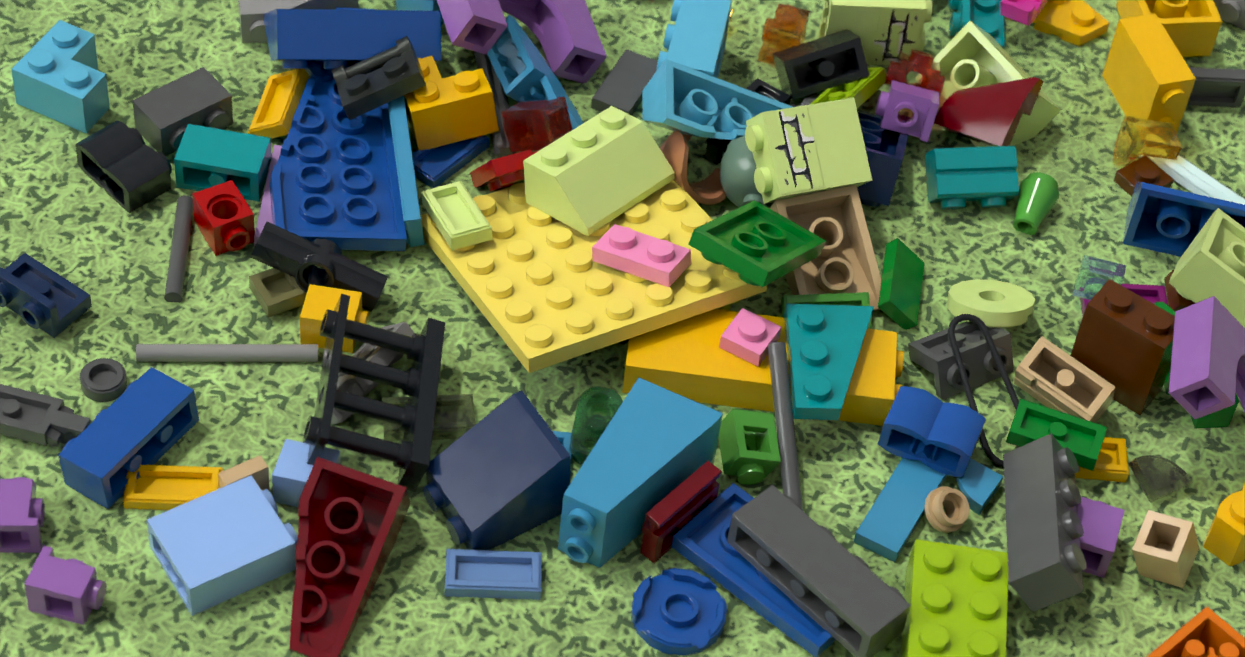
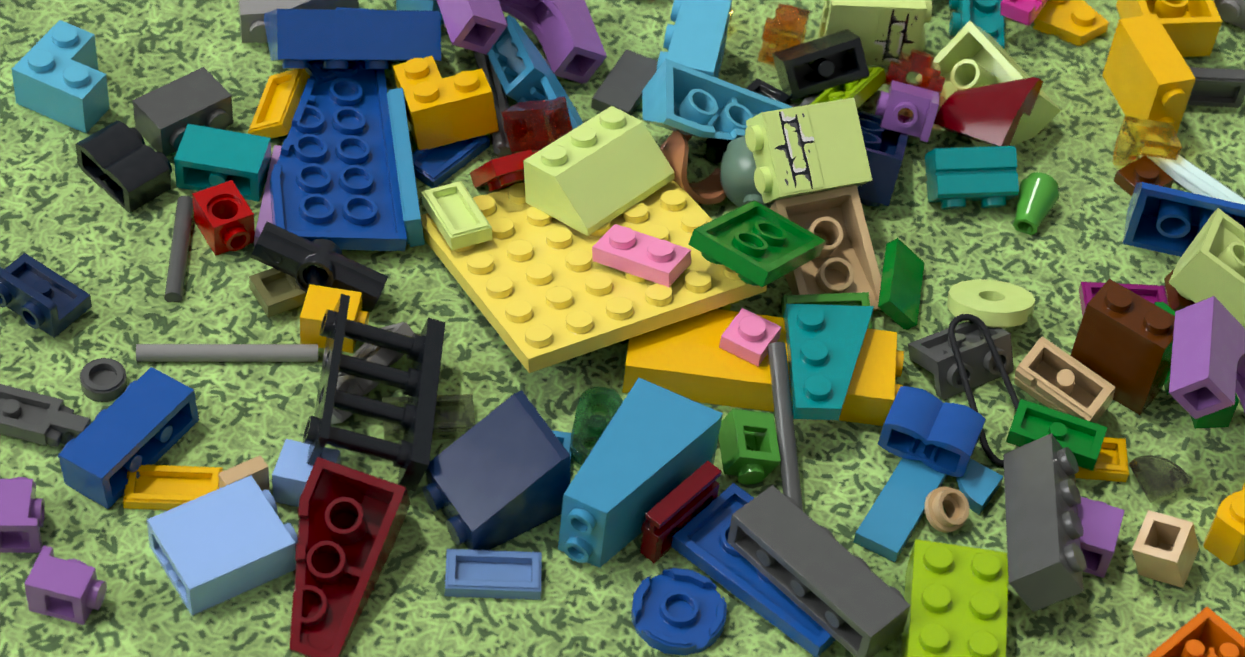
pearl dark grey plate [332,36,426,120] -> none
clear light blue plate [1072,255,1126,300] -> none

